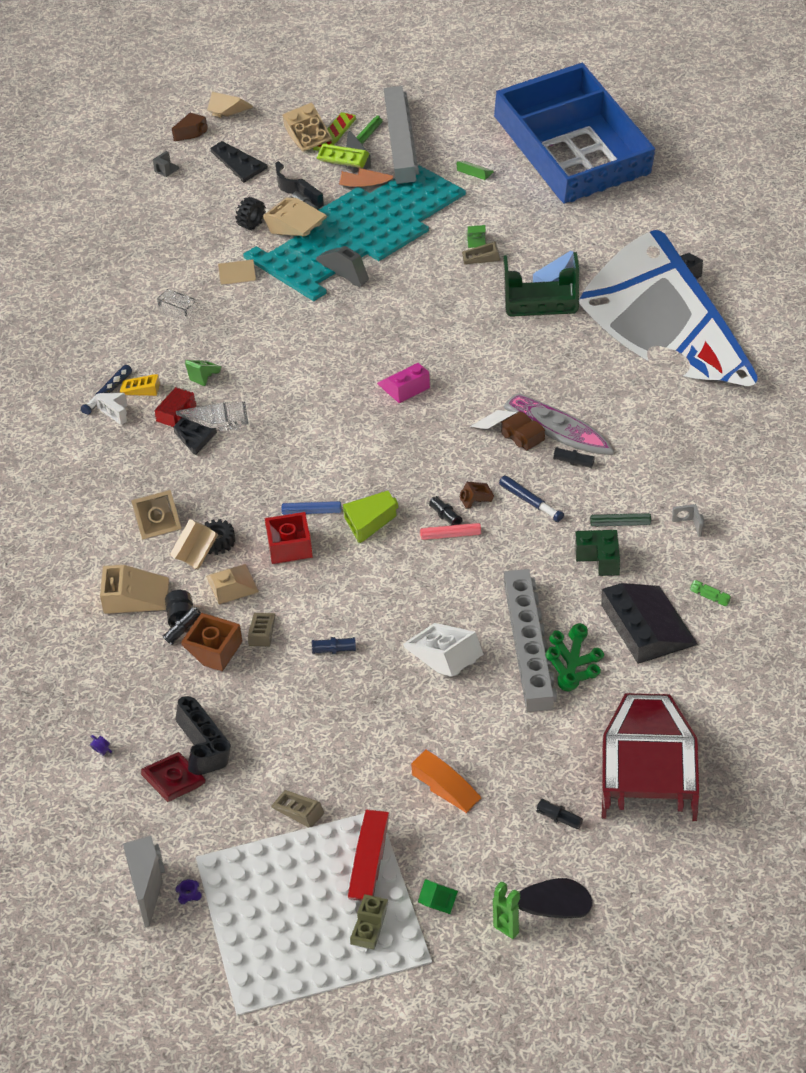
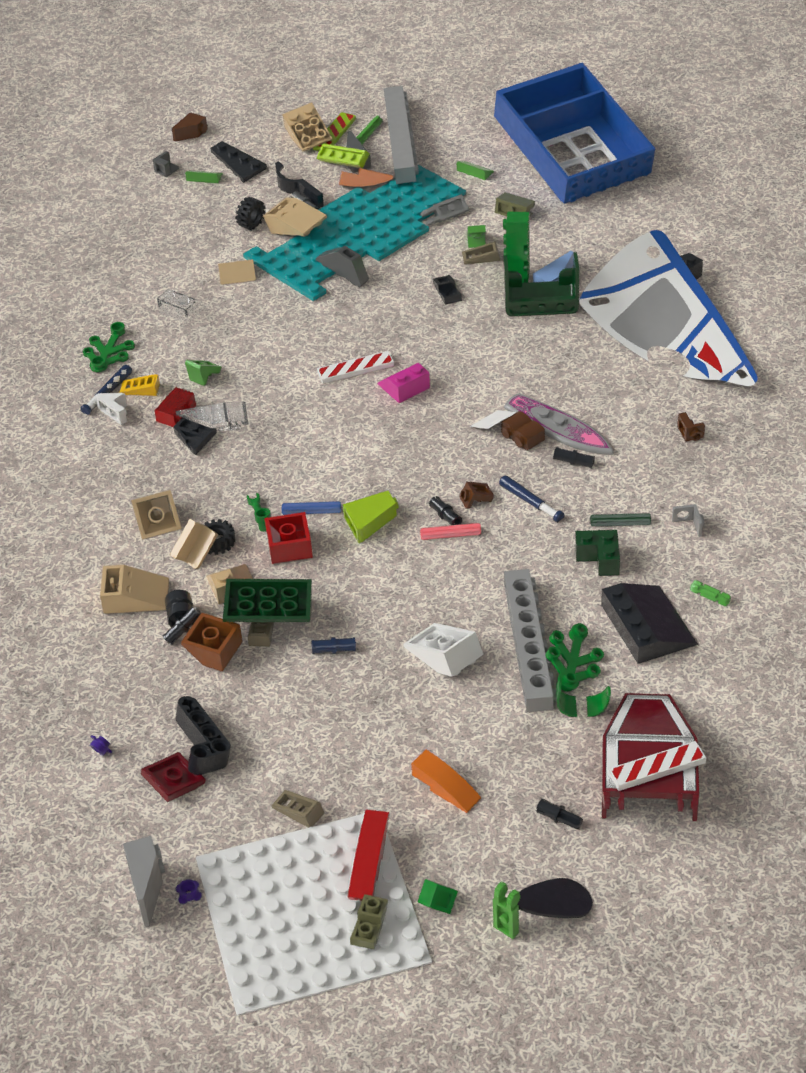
tan slope [207,92,253,118] -> none
none -> green plant [82,322,135,372]
none -> bright green slope [185,170,223,183]
none -> dark green slope [222,579,312,622]
none -> green brick [247,493,271,532]
none -> white tile [317,351,394,384]
none -> light grey hinge [421,194,470,226]
none -> black slope [433,275,462,305]
none -> olive hinge [495,192,535,217]
none -> green wedge [503,211,530,283]
none -> green piece [556,681,611,717]
none -> white tile [609,741,706,791]
none -> reddish brown bracket [677,412,705,442]

